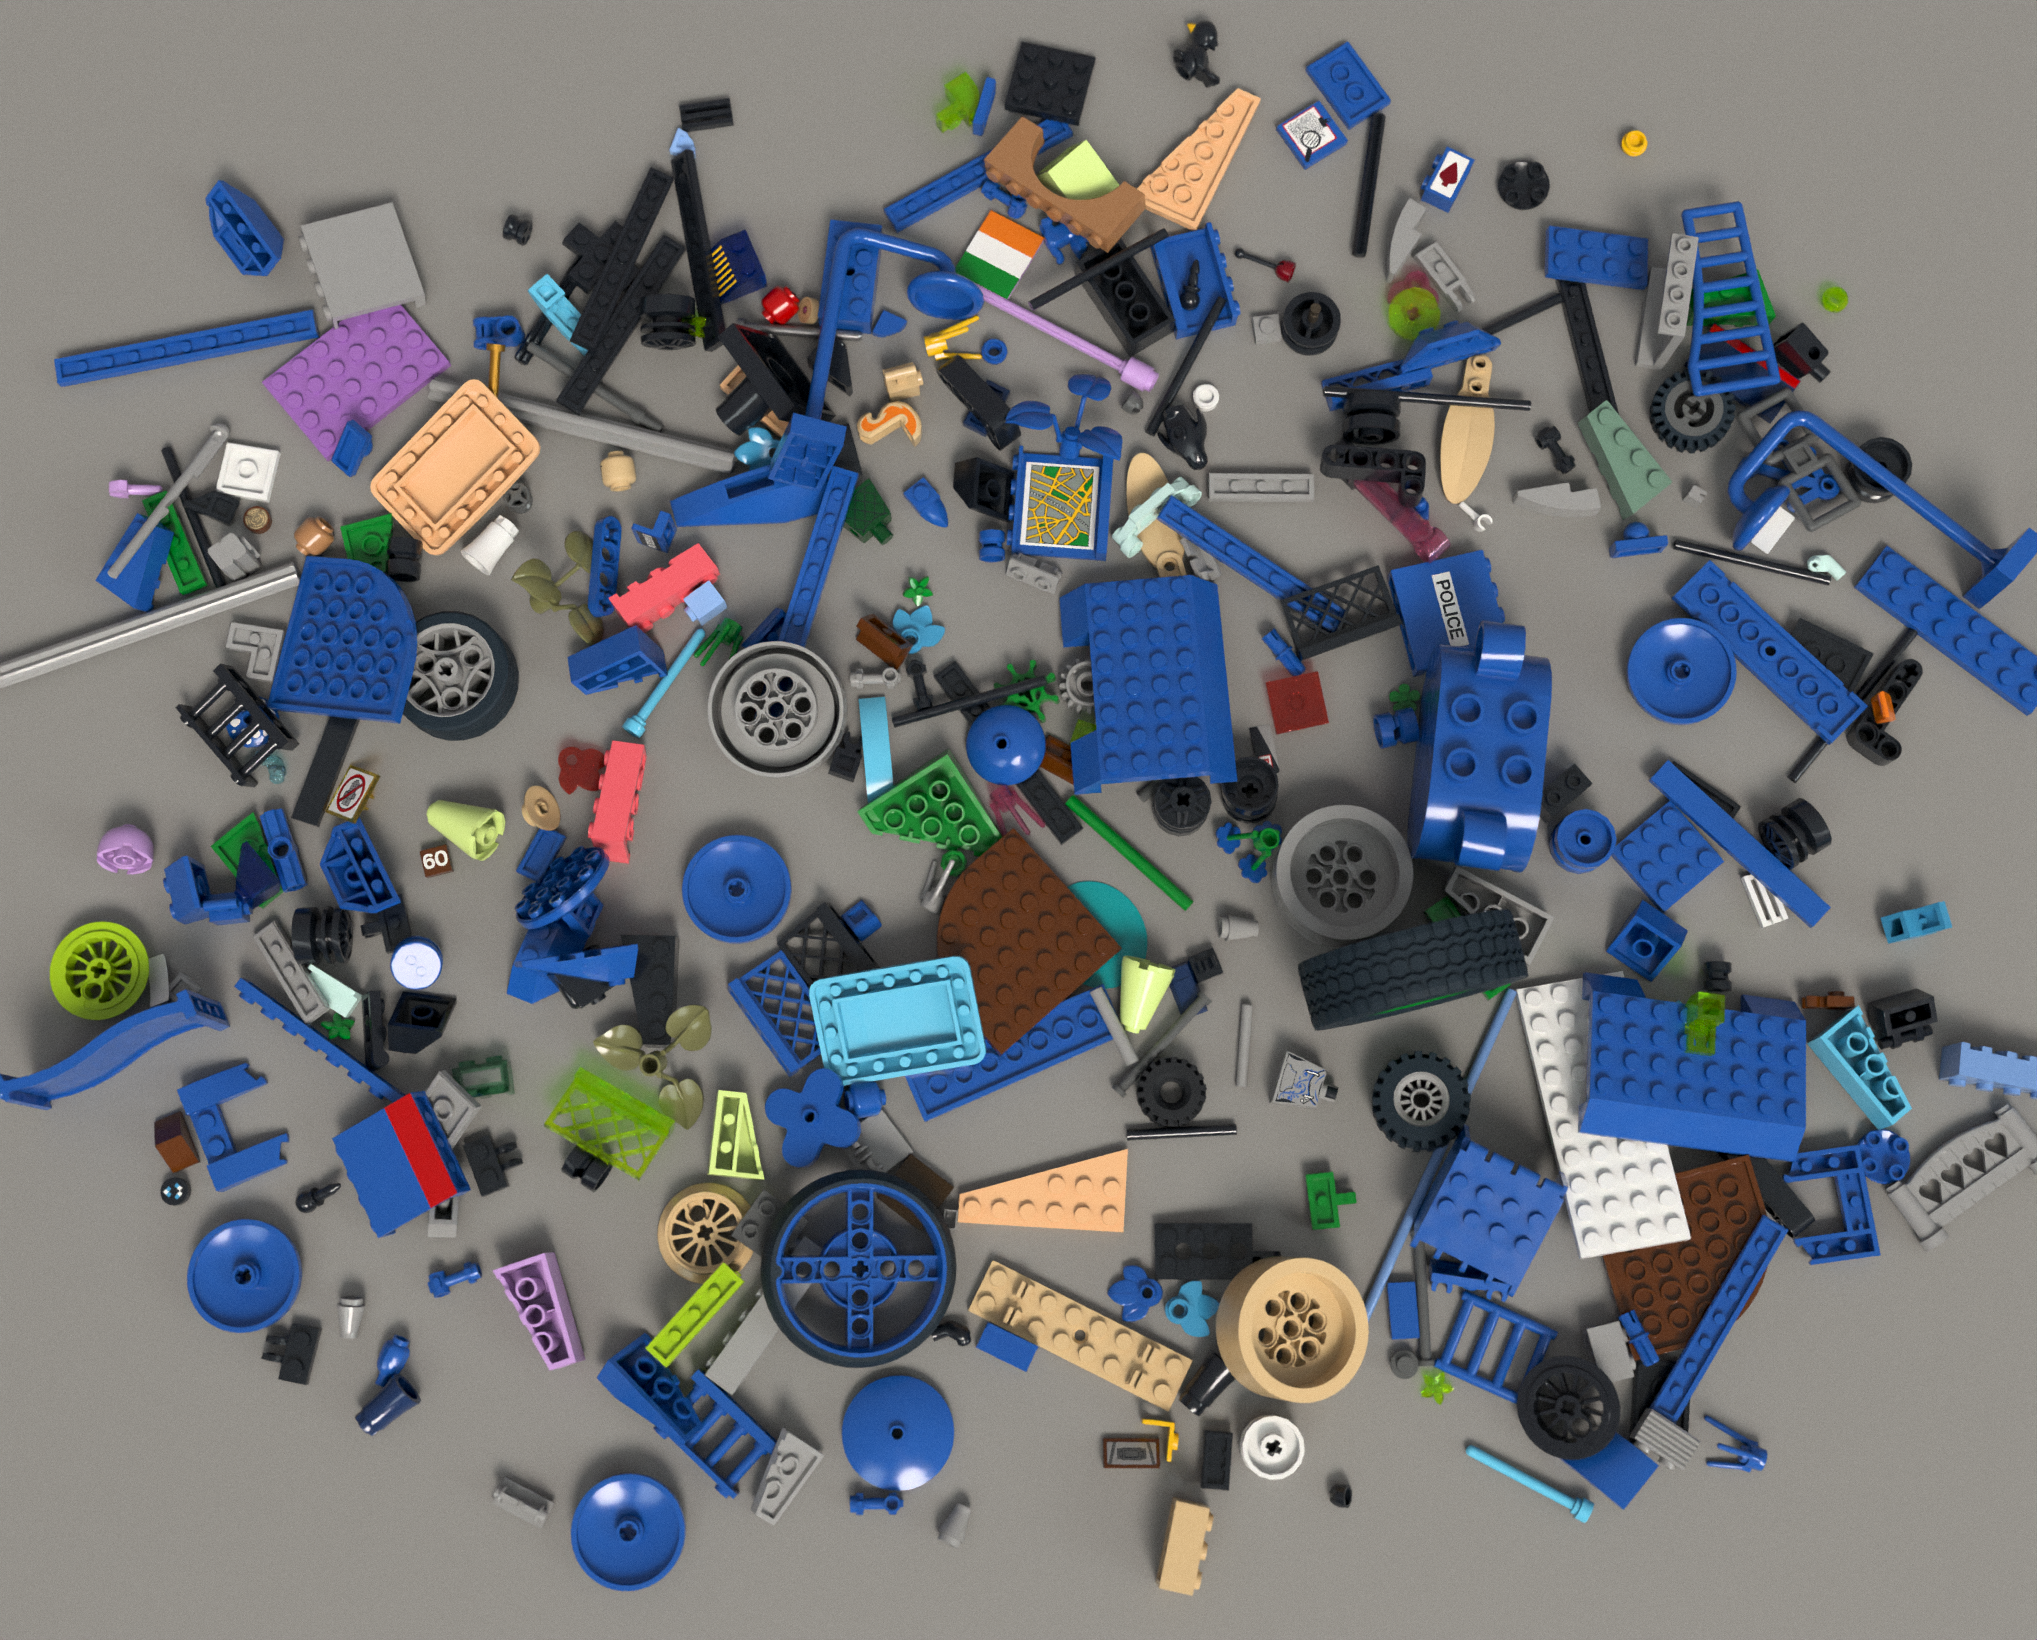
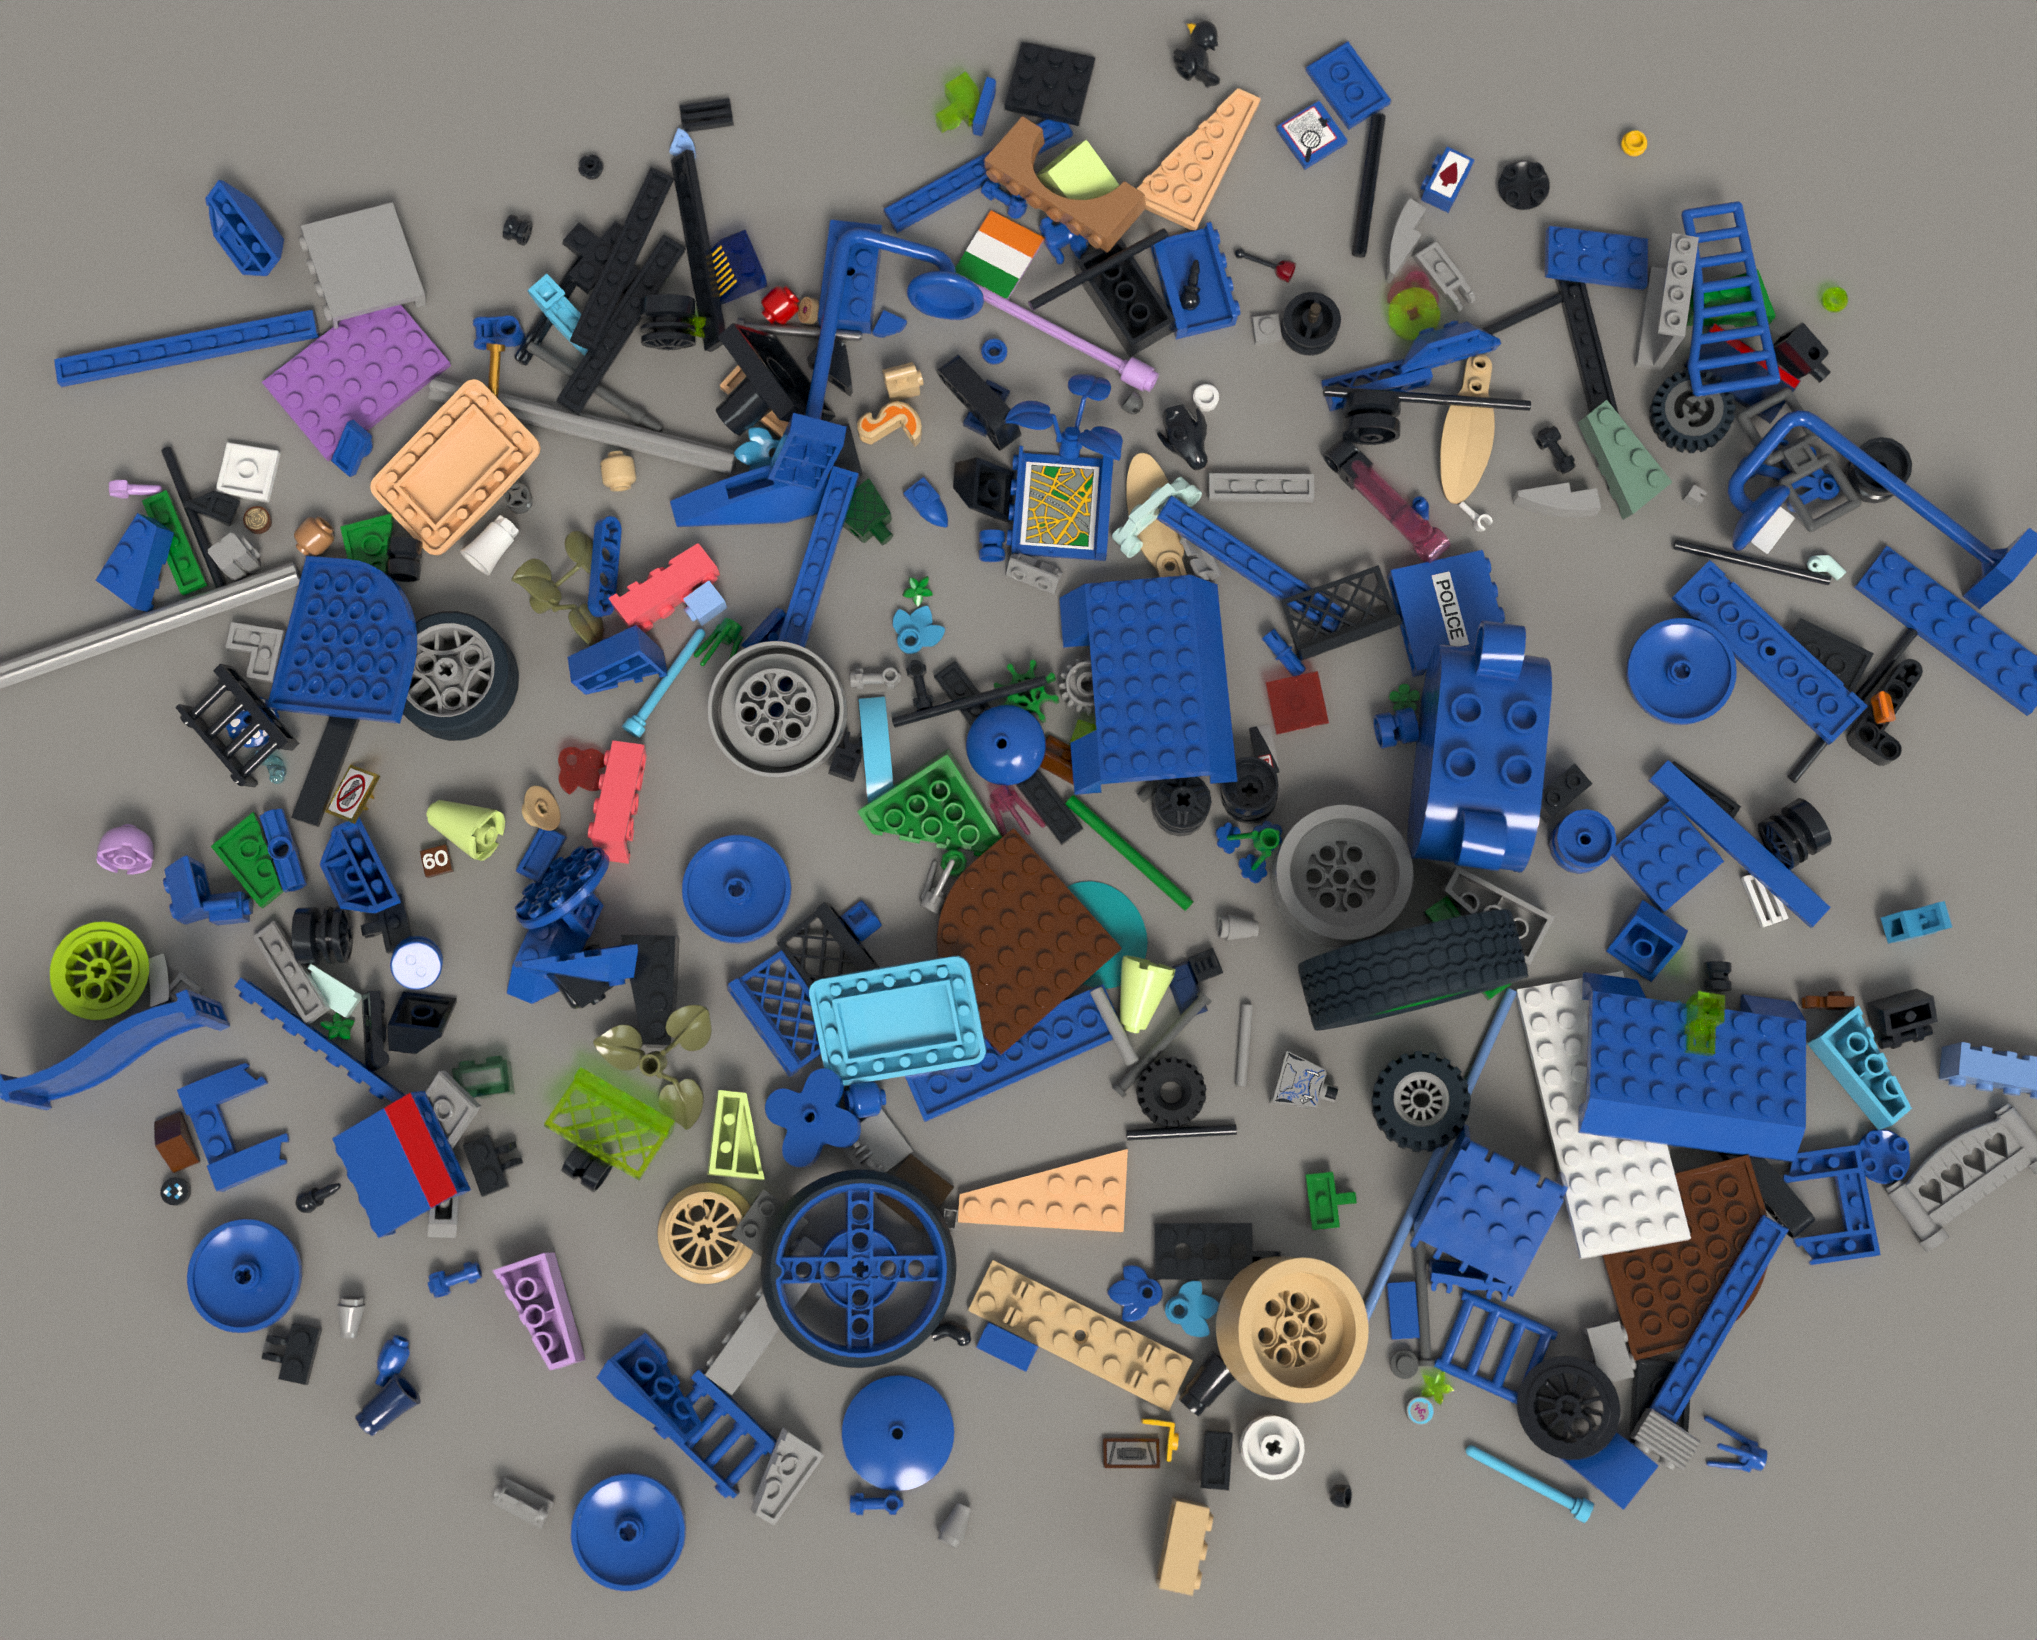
light grey bar [107,423,230,579] -> none
clear blue slope [234,841,280,910] -> none
blue panel [631,510,677,554] -> none
lime fence [645,1262,745,1368] -> none
reddish brown panel [856,614,913,671] -> none
yellow plant [923,315,982,361] -> none
black piece [1145,296,1227,437] -> none
black beam [1320,444,1426,508] -> none
blue tile [1609,521,1668,558] -> none
blue axle [1618,1310,1659,1367] -> none
none -> black plate [578,154,604,180]
none -> light grey tile [1405,1396,1435,1425]

